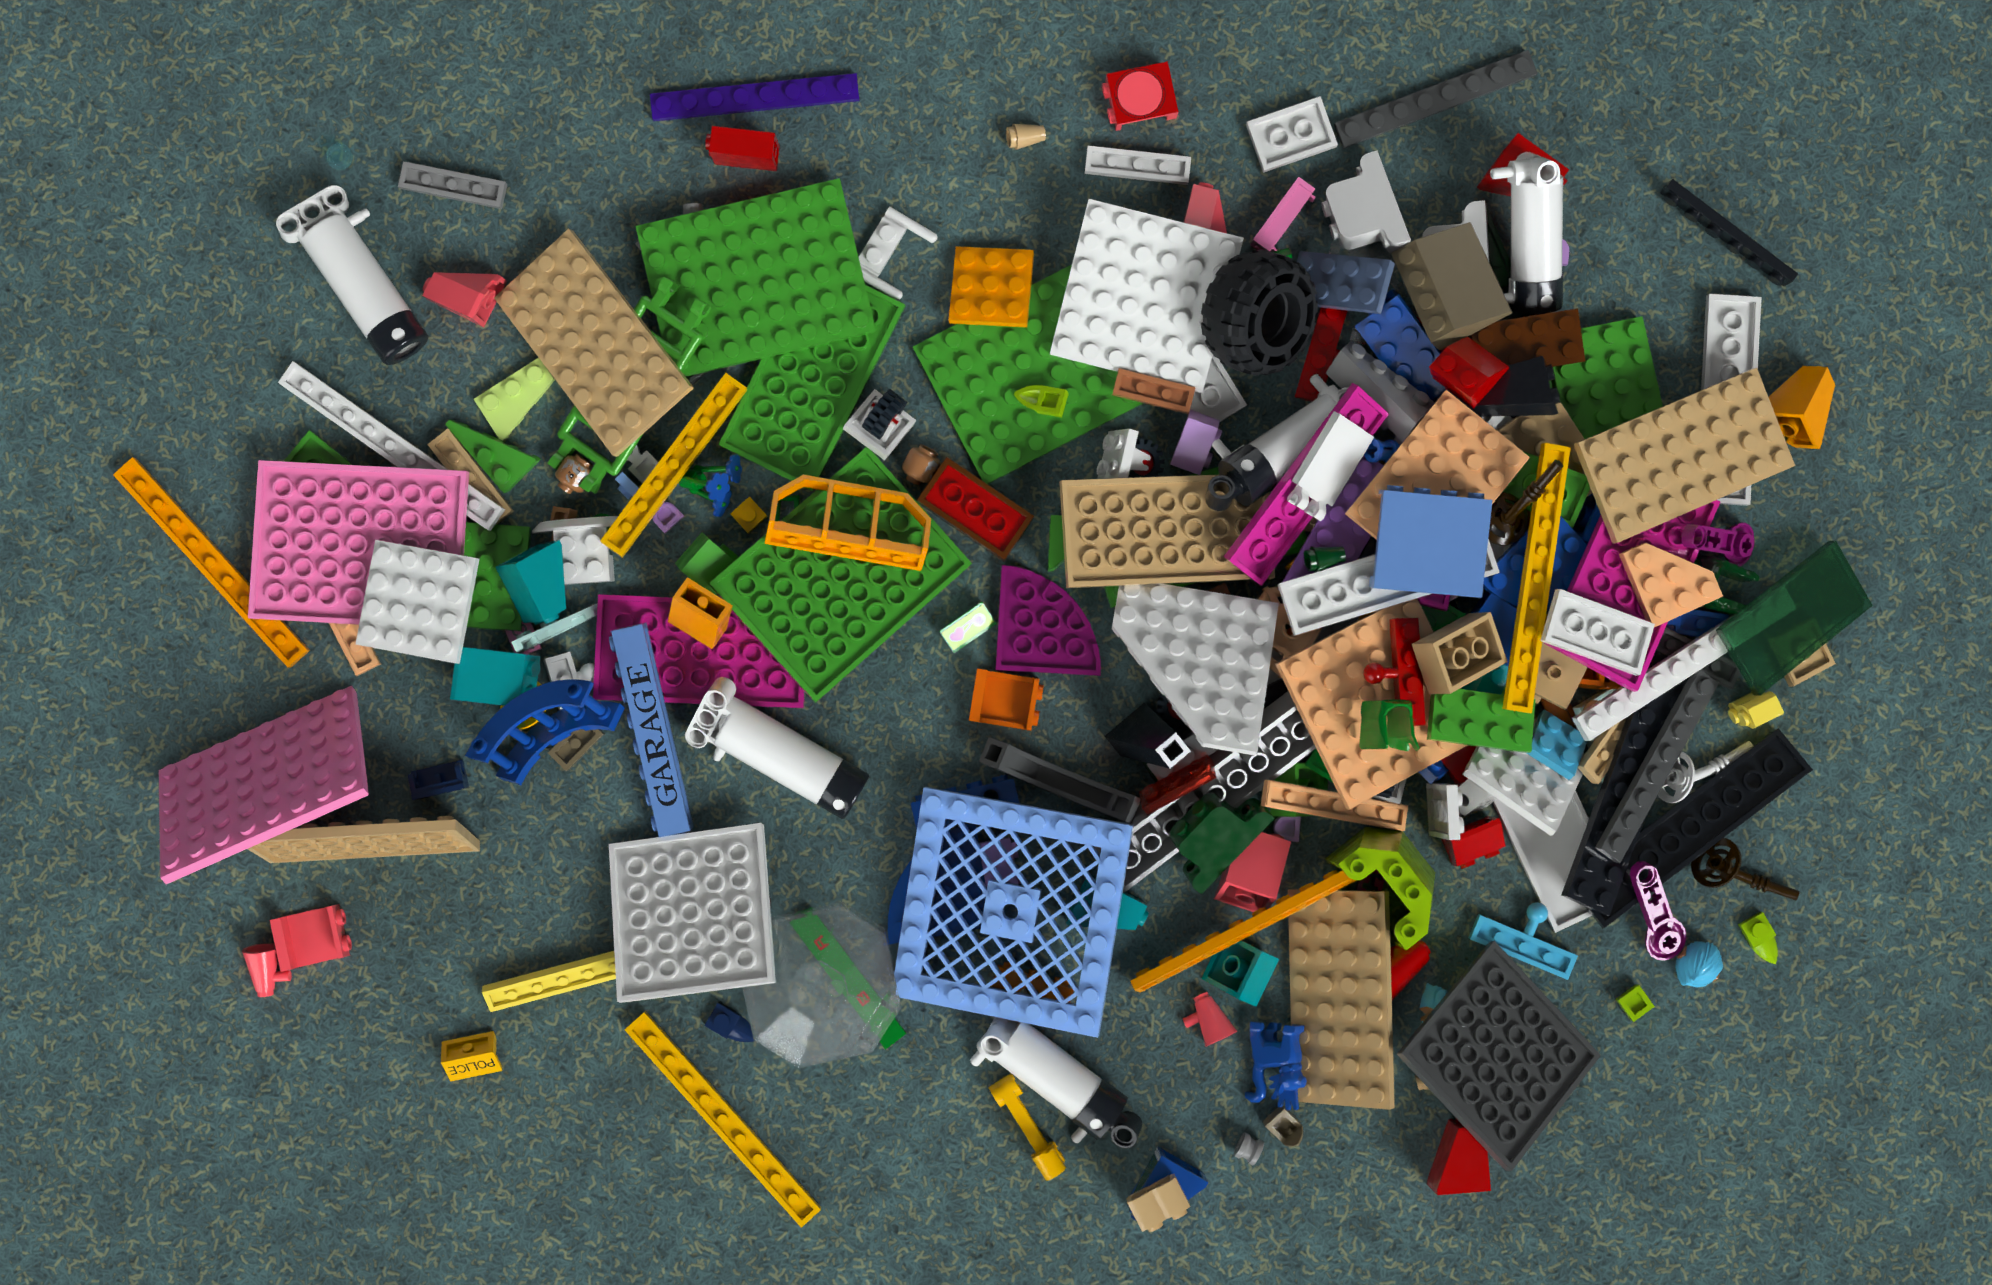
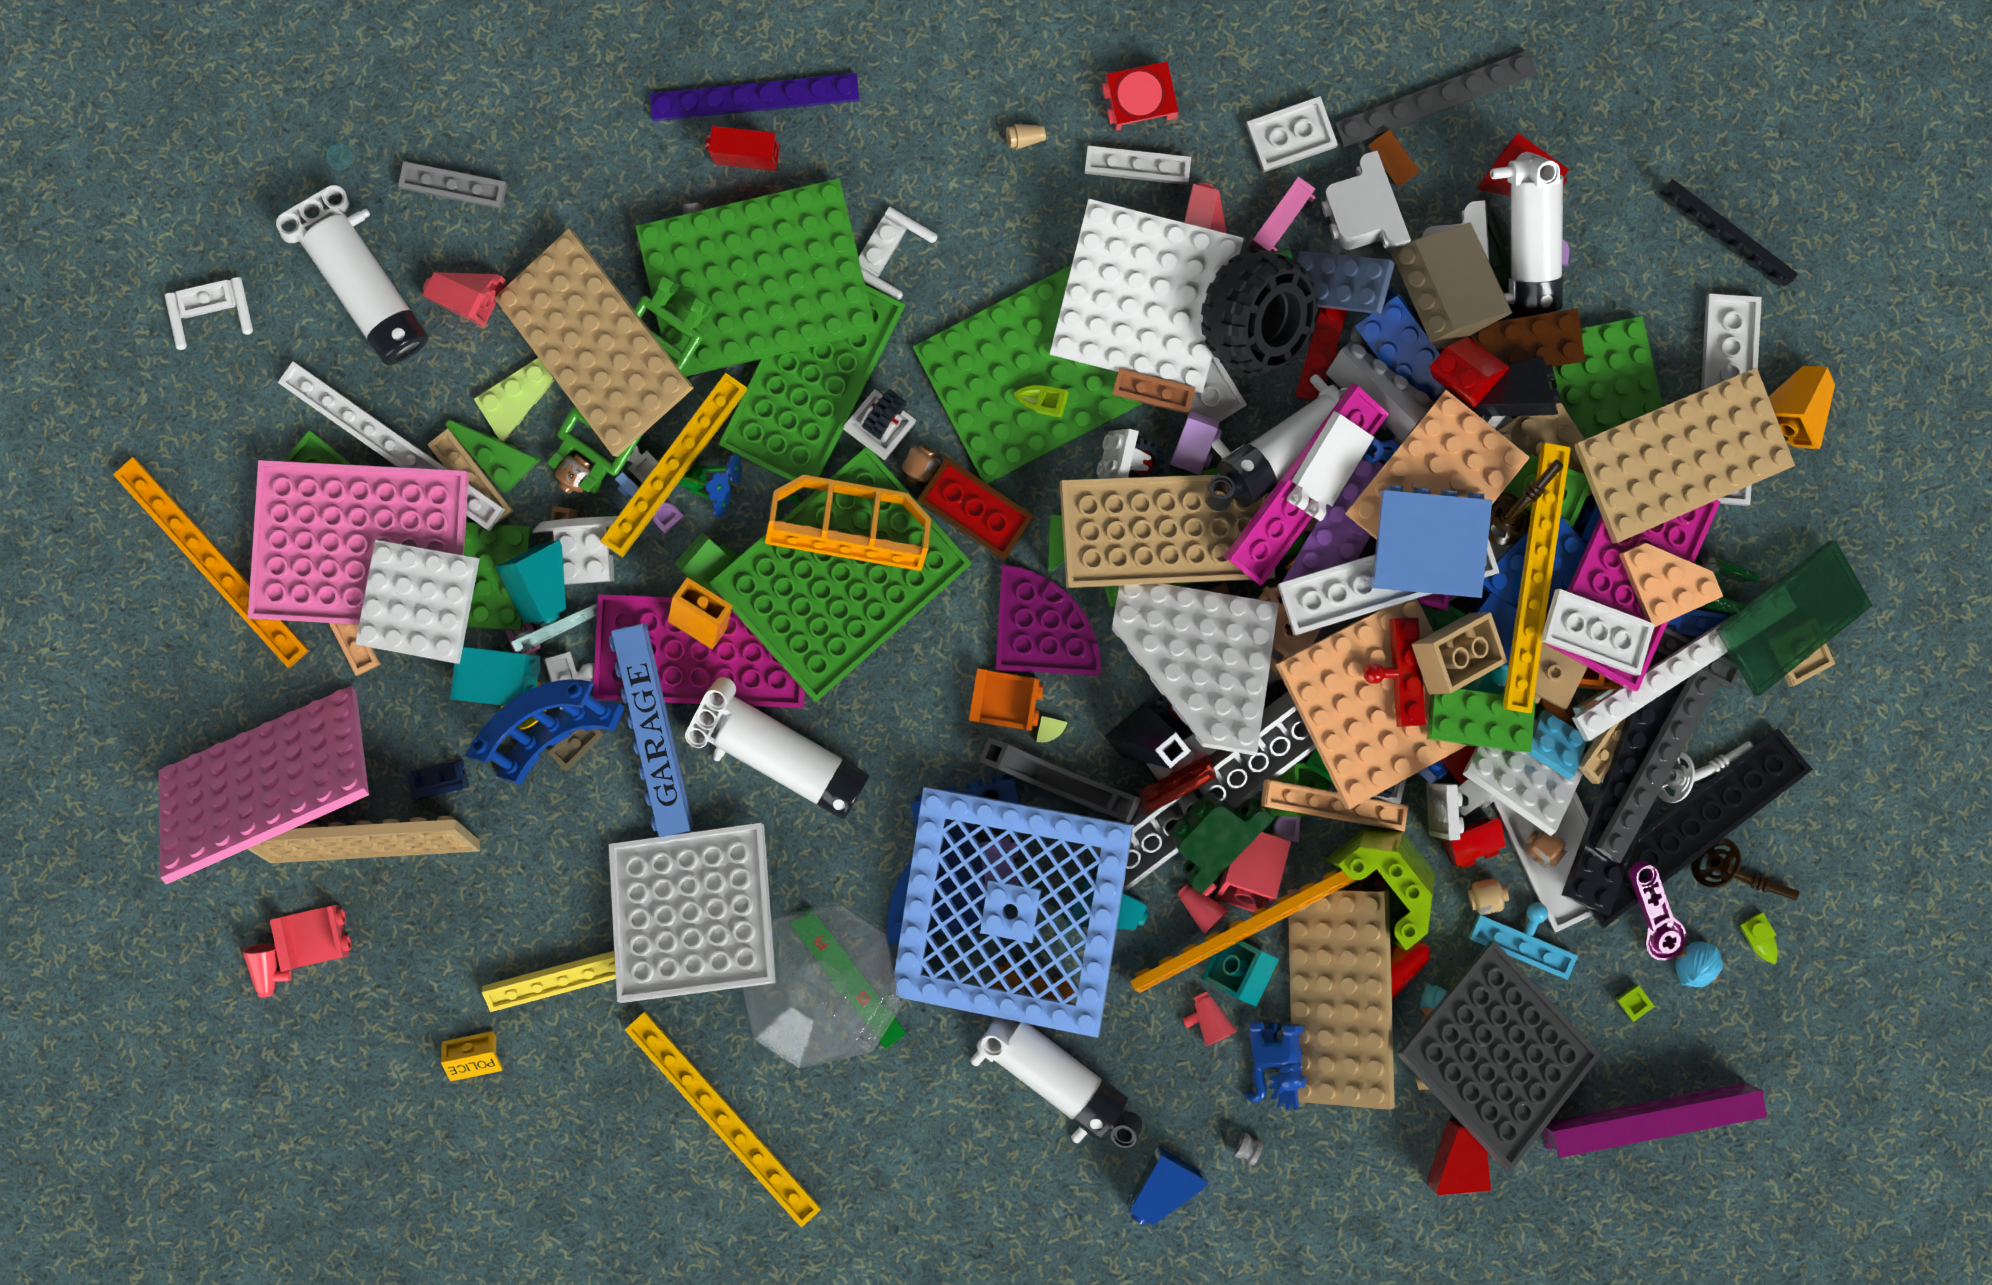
dark blue plate [704,1002,757,1042] -> none
yellow plate [730,496,768,534] -> none
slope [939,602,997,653] -> none
light orange plate [948,246,1034,327] -> none
yellow piece [989,1073,1066,1181] -> none
tan brick [1126,1174,1190,1232] -> none
dark tan plate [1262,1105,1304,1147] -> none
dark green cone [1304,546,1346,572] -> none
green piece [1359,699,1420,751] -> none
magenta beam [1681,523,1755,566] -> none
light yellow brick [1728,689,1784,729] -> none
none -> white plate [164,277,253,350]
none -> yellowish green tile [1036,716,1067,742]
none -> coral piece [1177,882,1230,936]
none -> dark orange tile [1368,129,1421,188]
none -> tan head [1468,878,1509,915]
none -> medium nougat head [1526,830,1567,868]
none -> magenta tile [1543,1083,1767,1158]

